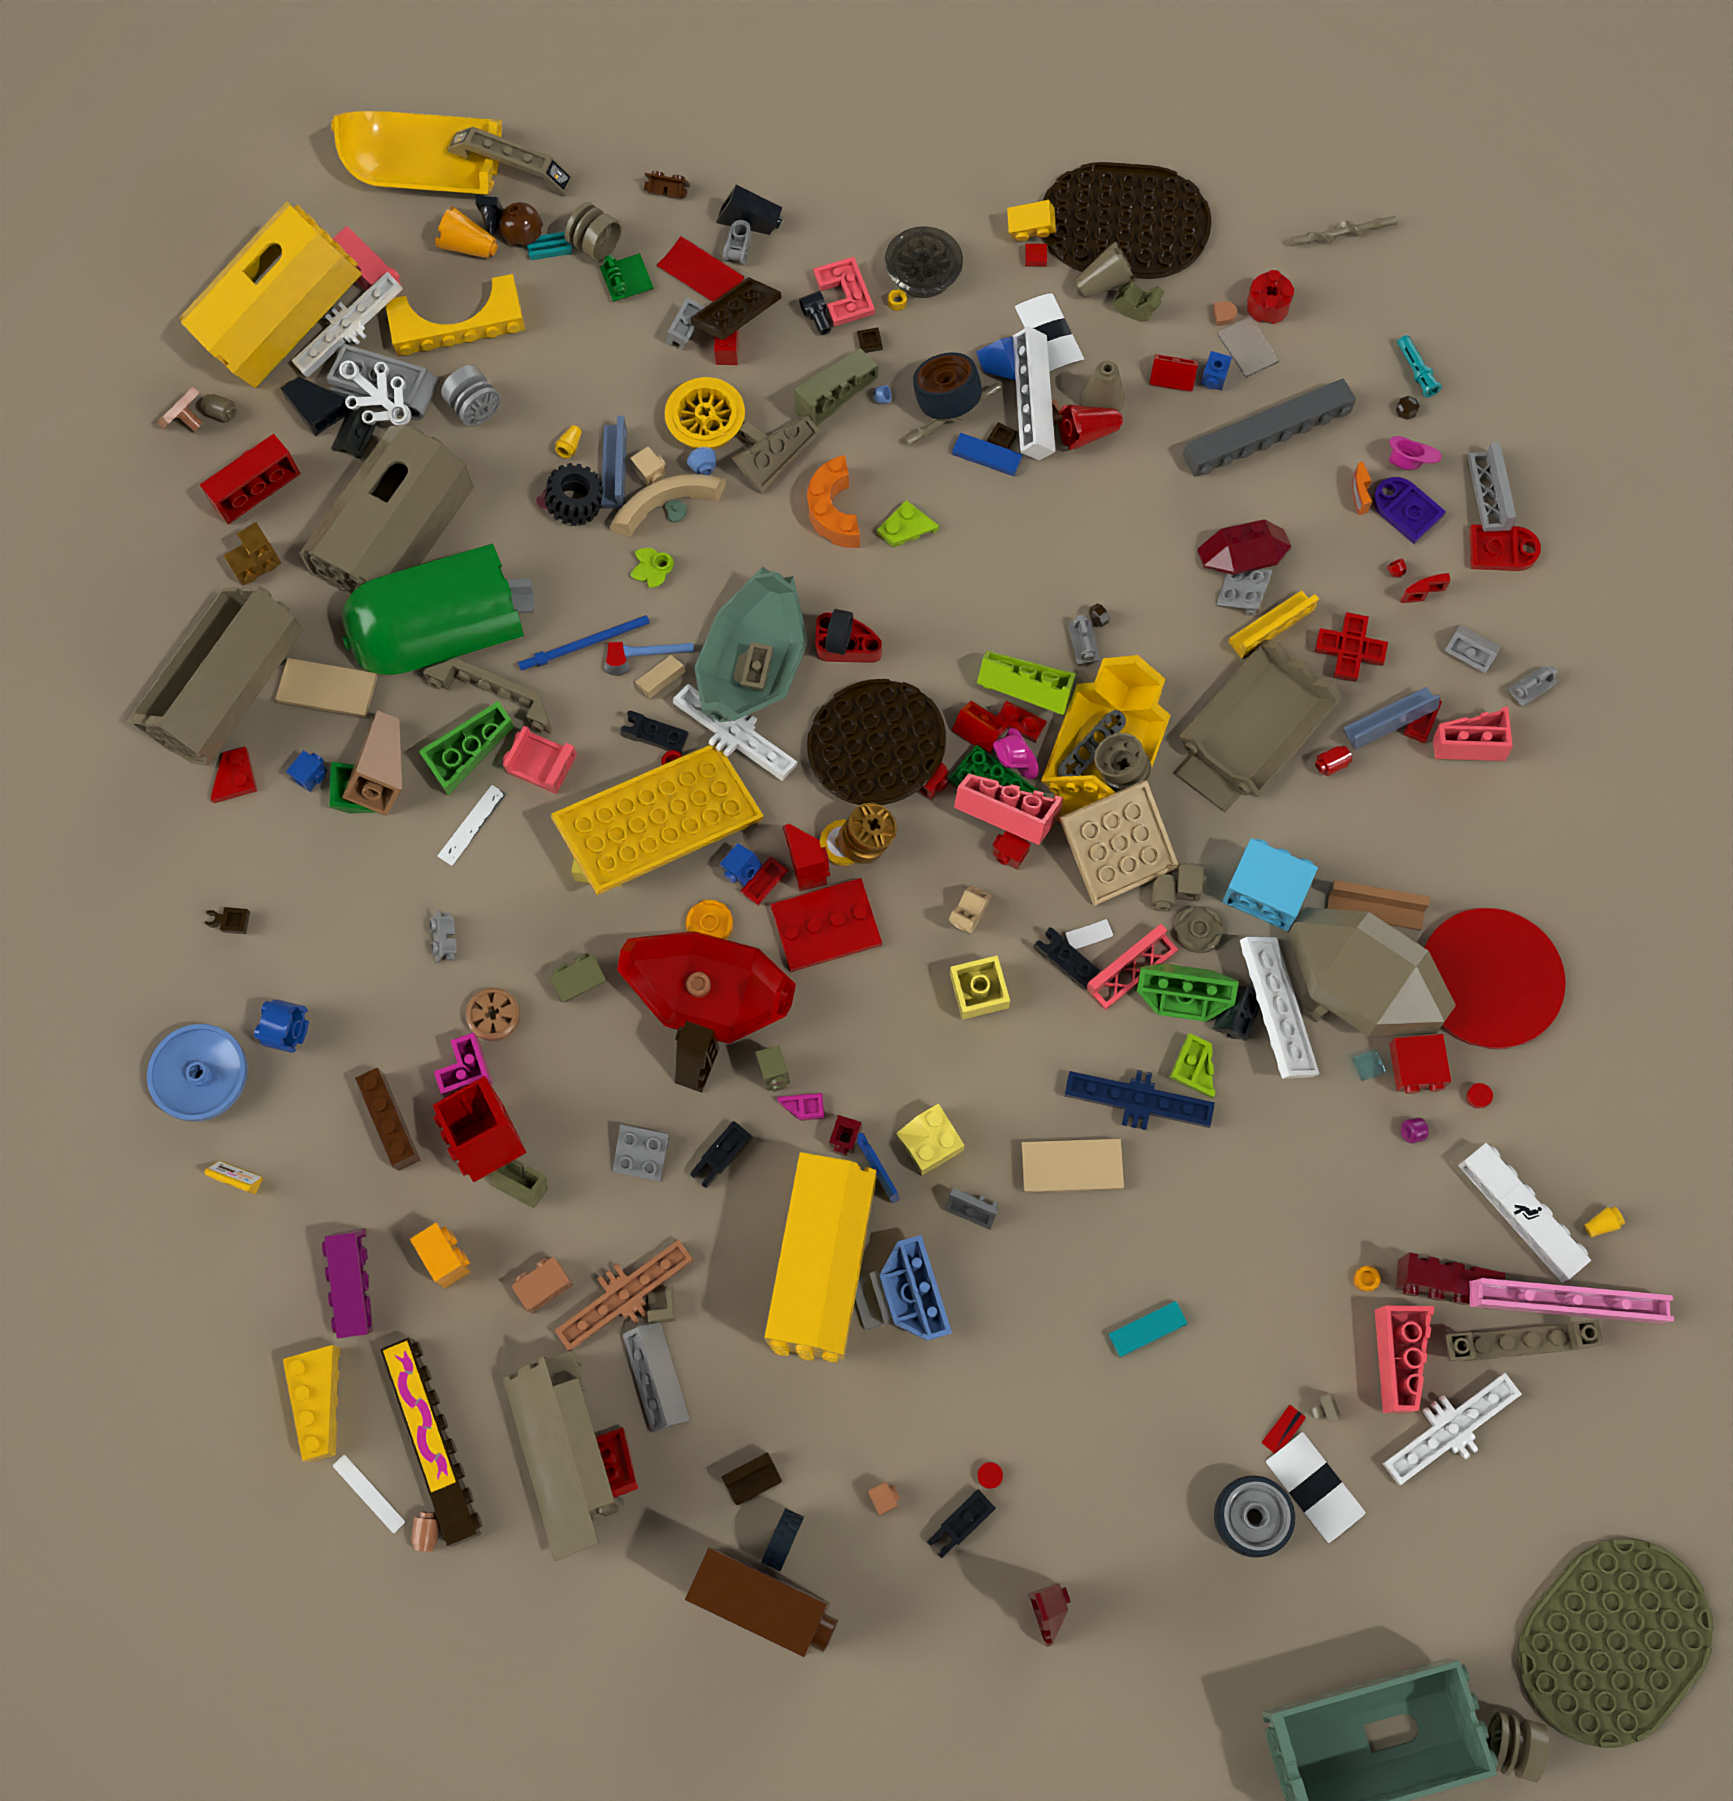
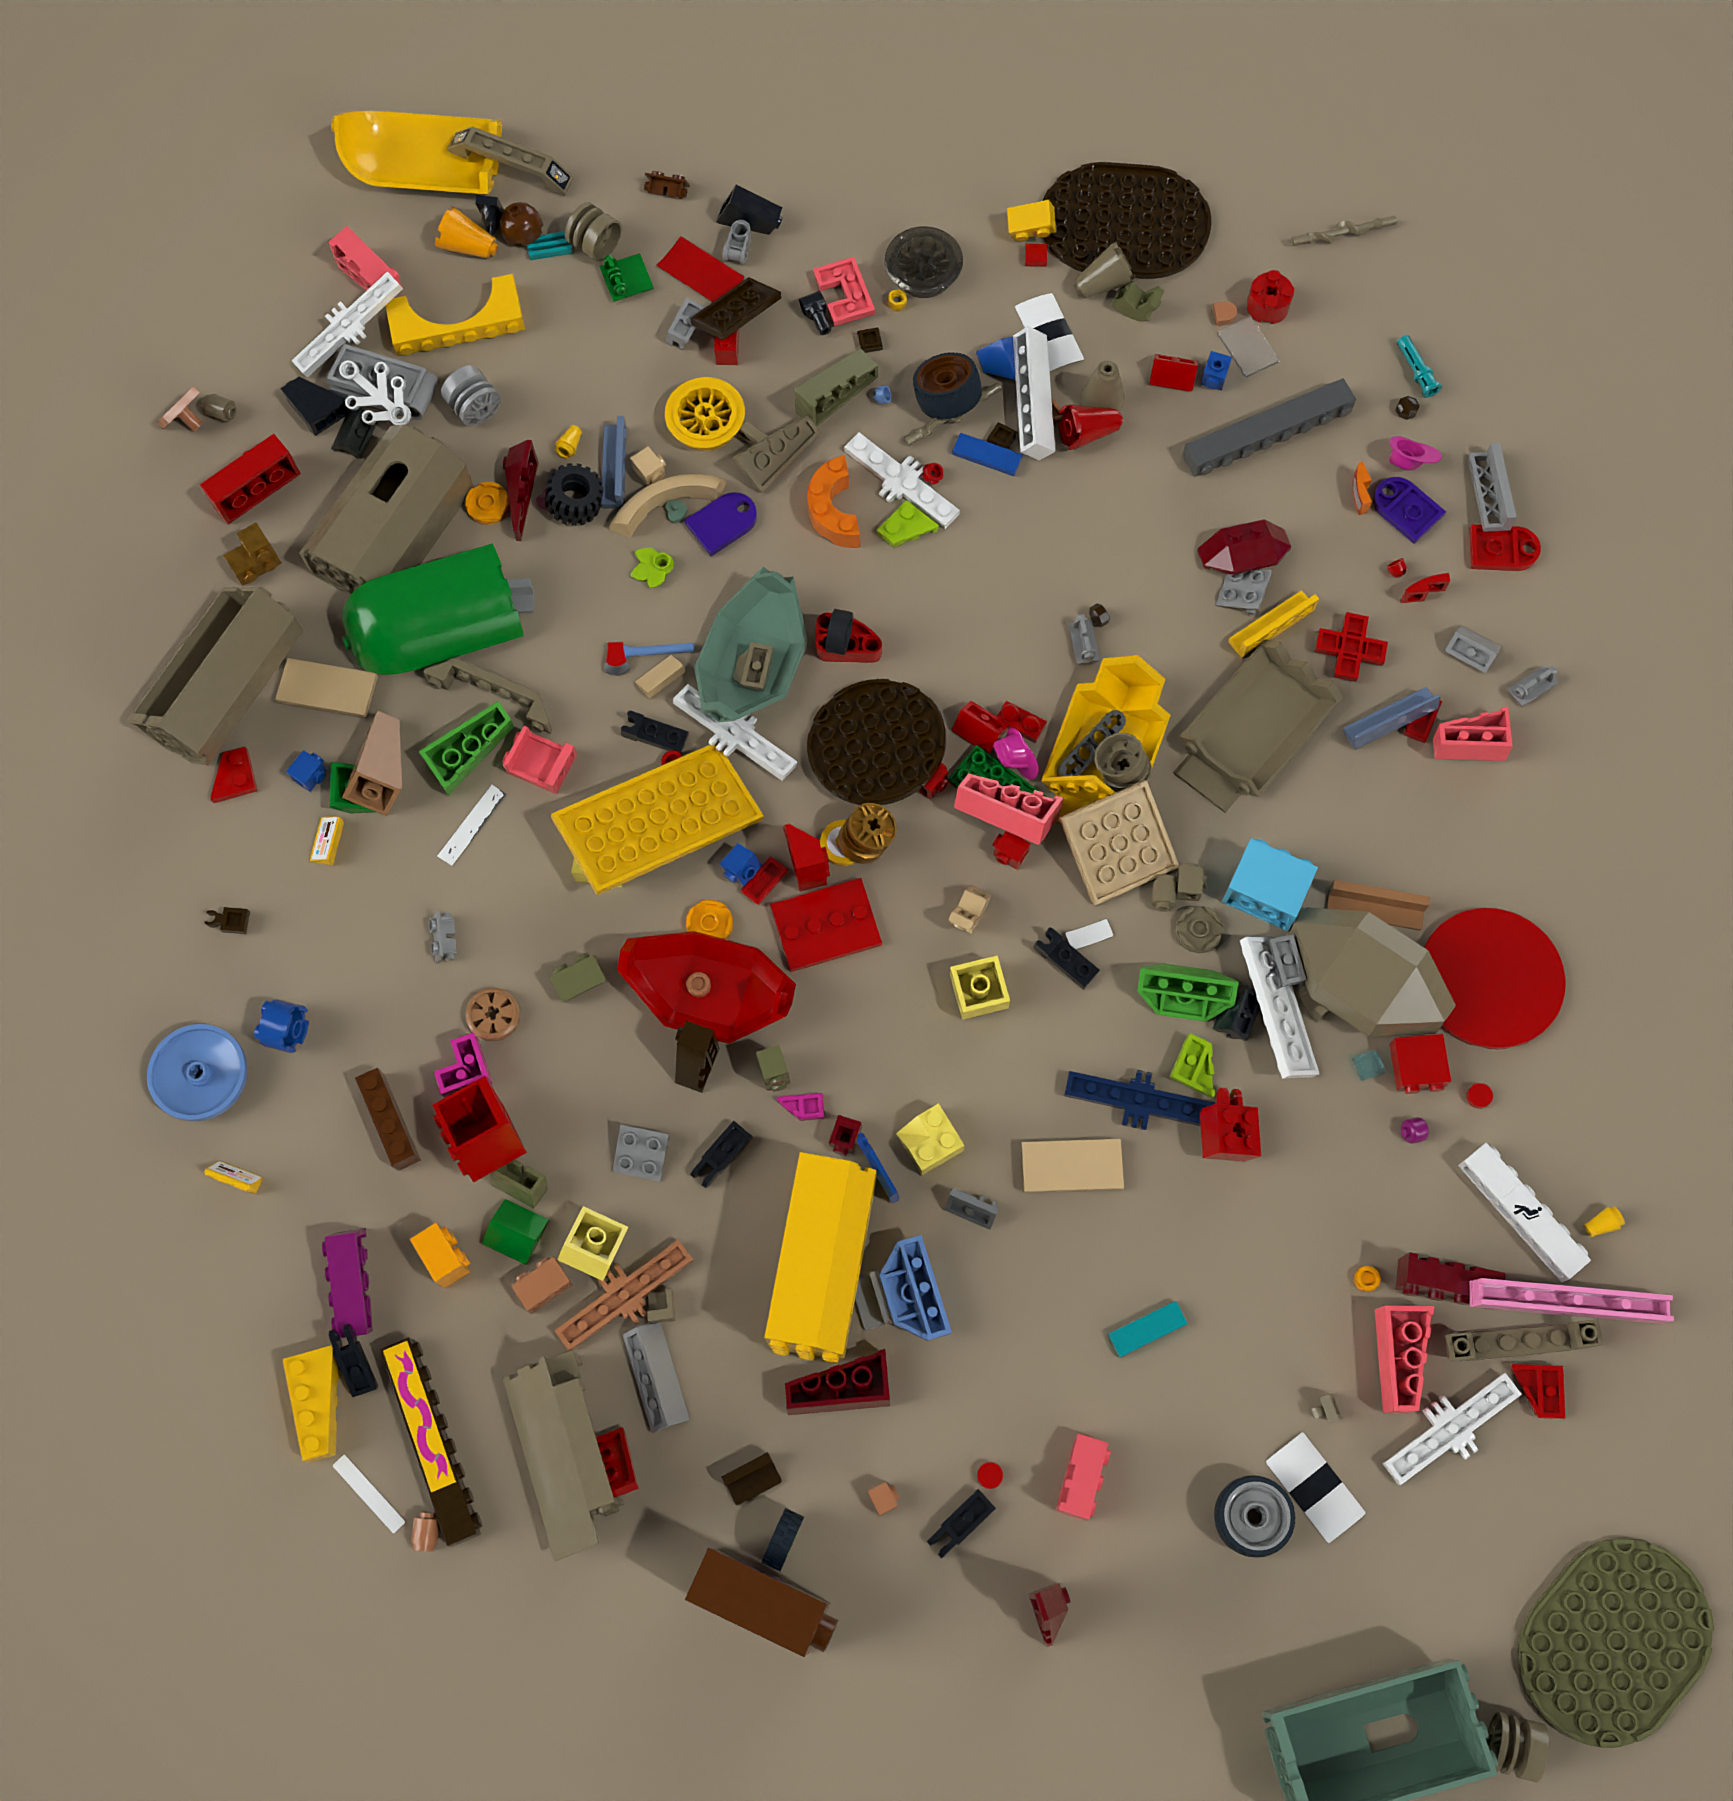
yellow panel [180,201,362,388] -> none
blue bar [518,615,650,671] -> none
medium blue cone [687,447,716,475] -> none
lime wedge [977,650,1076,715] -> none
coral fence [1086,924,1178,1010] -> none
red sticker [1262,1405,1306,1454] -> none
red brick [1315,745,1352,776] -> none
none -> slope [309,816,344,866]
none -> black hinge [328,1324,378,1397]
none -> light orange tile [465,482,510,525]
none -> green slope [482,1199,550,1266]
none -> dark red wedge [503,440,539,541]
none -> light yellow slope [557,1206,628,1281]
none -> dark purple tile [685,492,757,556]
none -> dark red wedge [785,1349,890,1415]
none -> white hinge [844,432,960,529]
none -> red plate [922,463,944,484]
none -> coral wedge [1055,1433,1111,1521]
none -> red hinge [1200,1088,1262,1162]
none -> light grey panel [1268,934,1307,988]
none -> red wing [1511,1364,1566,1419]

